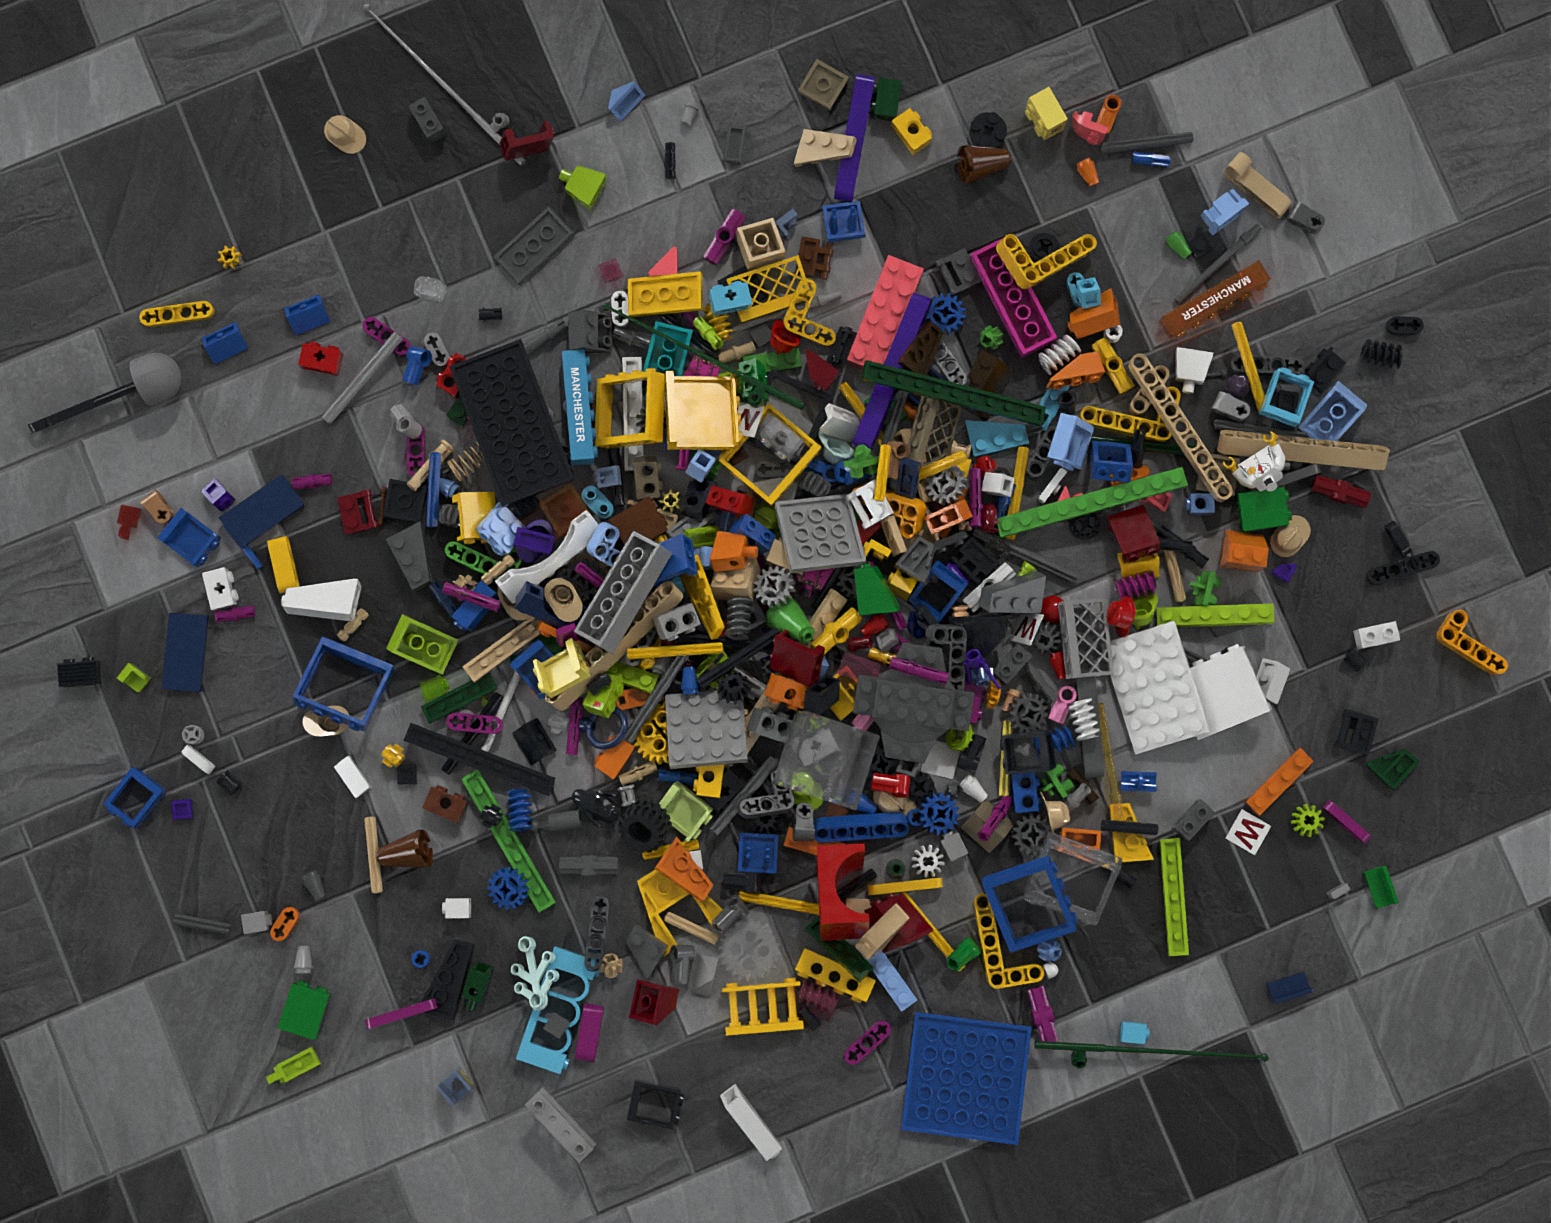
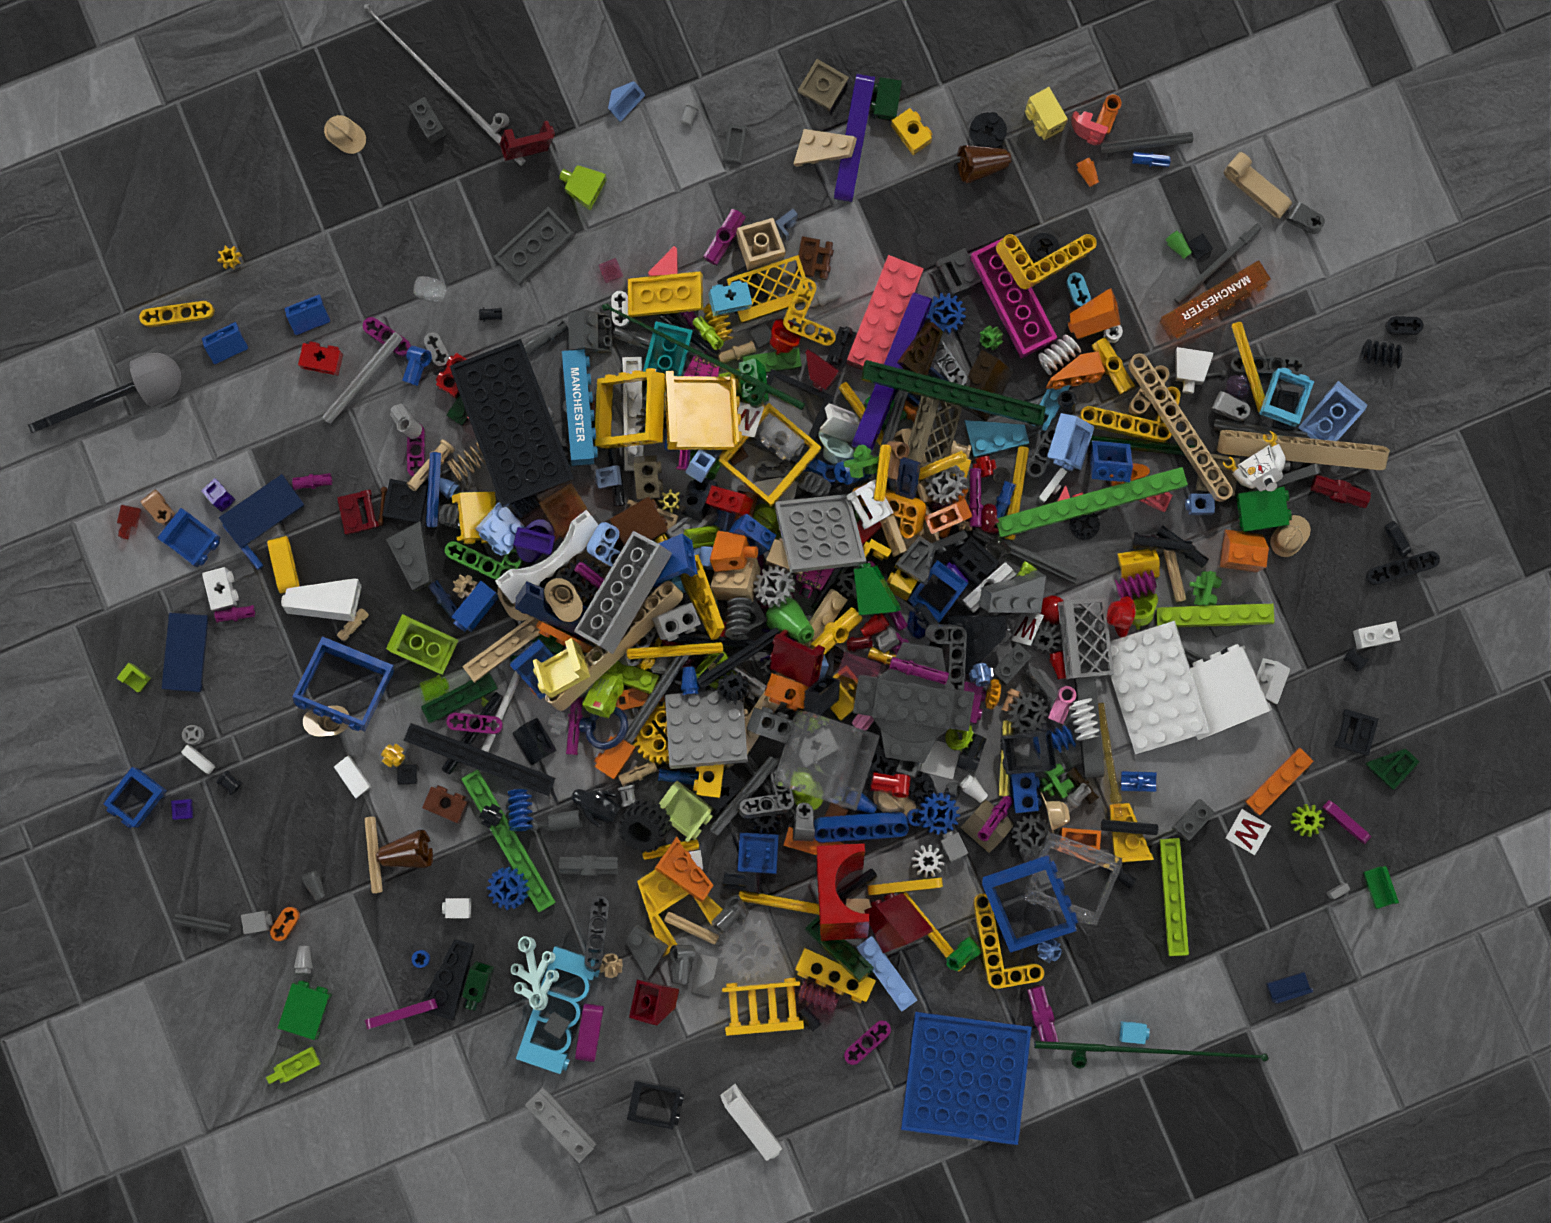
black brick [57,657,102,688] -> none
sand blue piece [436,1067,476,1107] -> none
magenta pin [442,582,501,612] -> none
tan axle [481,555,515,585] -> none
magenta plate [556,623,578,647] -> none
medium azure plate [581,486,614,519] -> none
black pin [587,672,612,696] -> none
black axle [665,142,676,180] -> none
blue plate [823,201,865,243] -> none
tan slope [855,903,910,960] -> none
dark green cone [886,859,905,878] -> none
light nougat bush [951,605,969,617] -> none
dark purple plant [963,649,1001,689] -> none
white brick [981,472,1015,497] -> none
white hinge [1042,962,1058,979] -> none
medium azure brick [1076,277,1101,309] -> none
dark red panel [1107,505,1160,563] -> none
black pin [1131,429,1146,468] -> none
light blue panel [1200,189,1249,236] -> none
dark purple tile [1270,563,1297,583] -> none
black bracket [1304,346,1346,392] -> none
light orange beam [1436,610,1508,675] -> none

